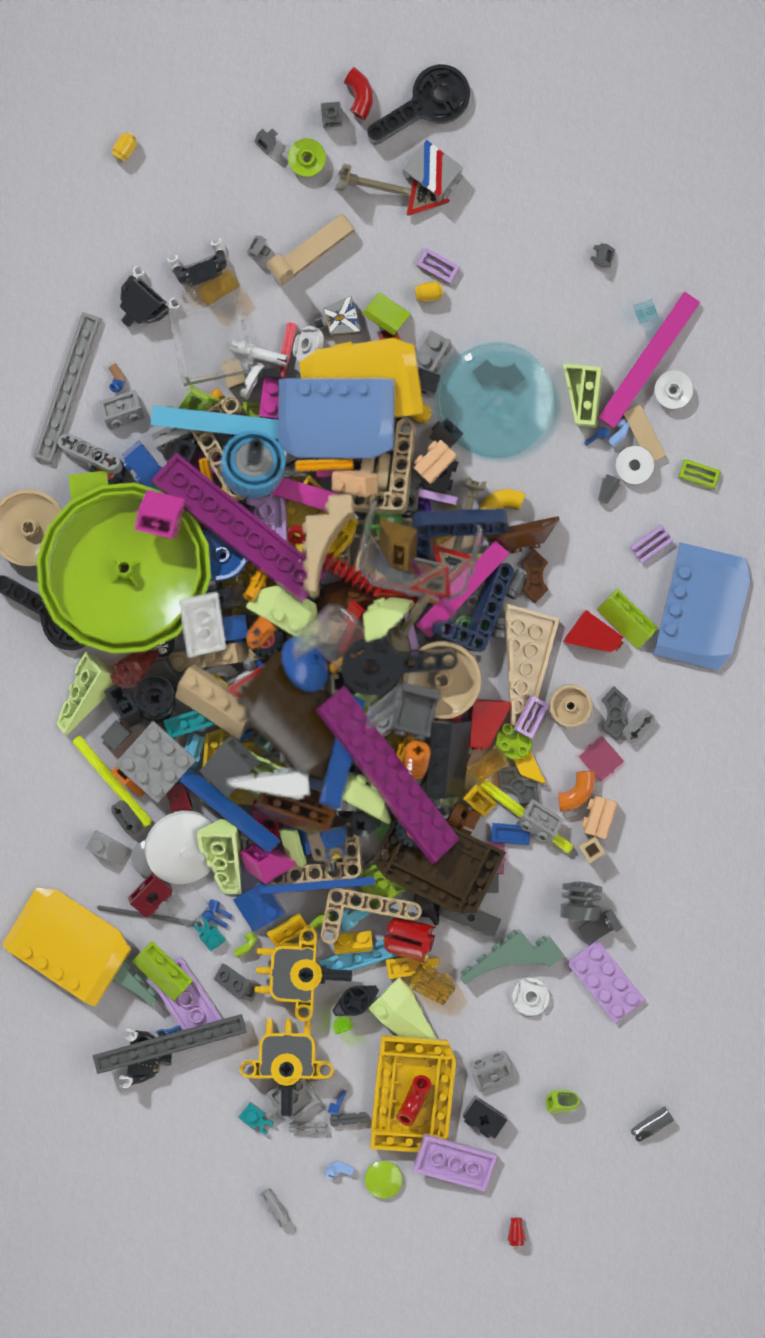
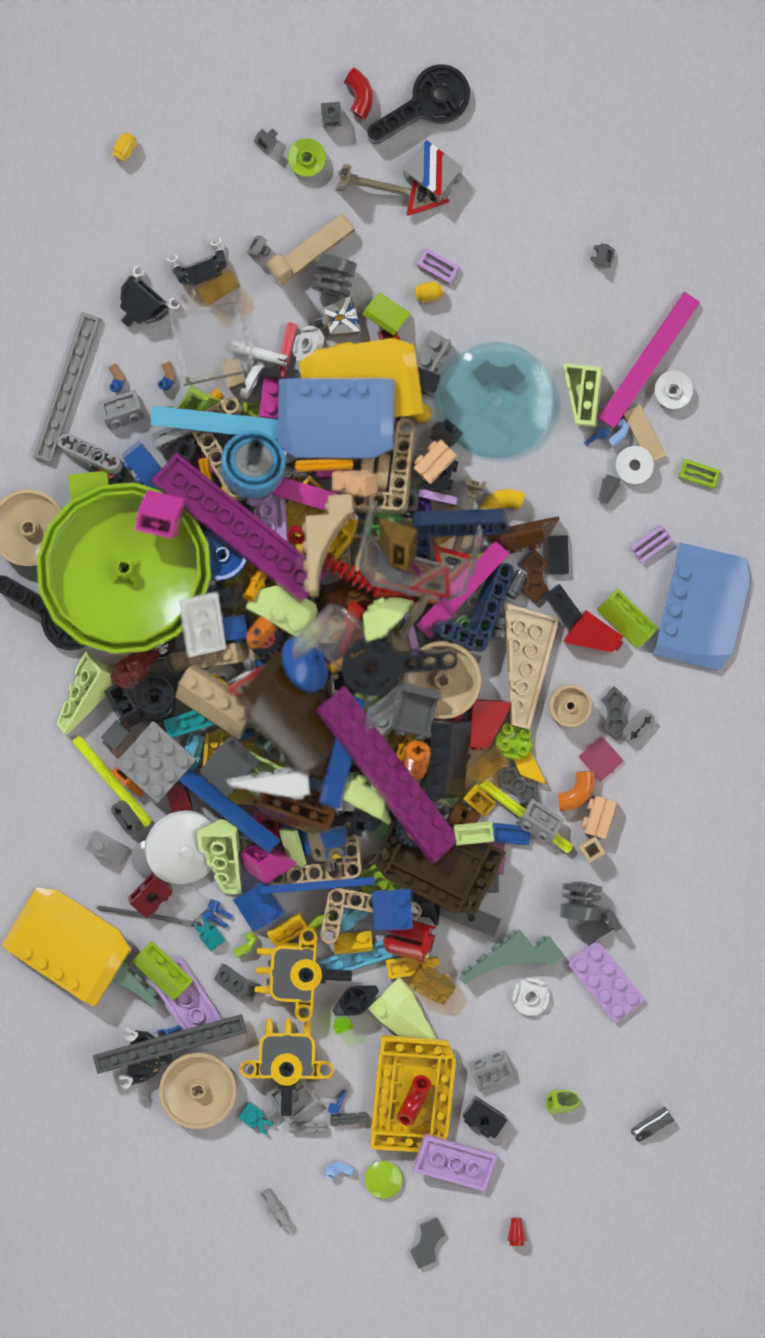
lavender tile [513,695,549,739] -> none
clear light blue tile [633,299,658,324] -> none
none -> arm [158,362,176,390]
none -> tan dish [159,1052,236,1129]
none -> dark grey wheel [310,254,357,297]
none -> blue slope [372,889,413,930]
none -> dark grey tile [411,1217,445,1269]
none -> yellowish green tile [454,821,494,845]
none -> black brick [543,584,582,626]
none -> black tile [548,535,569,575]

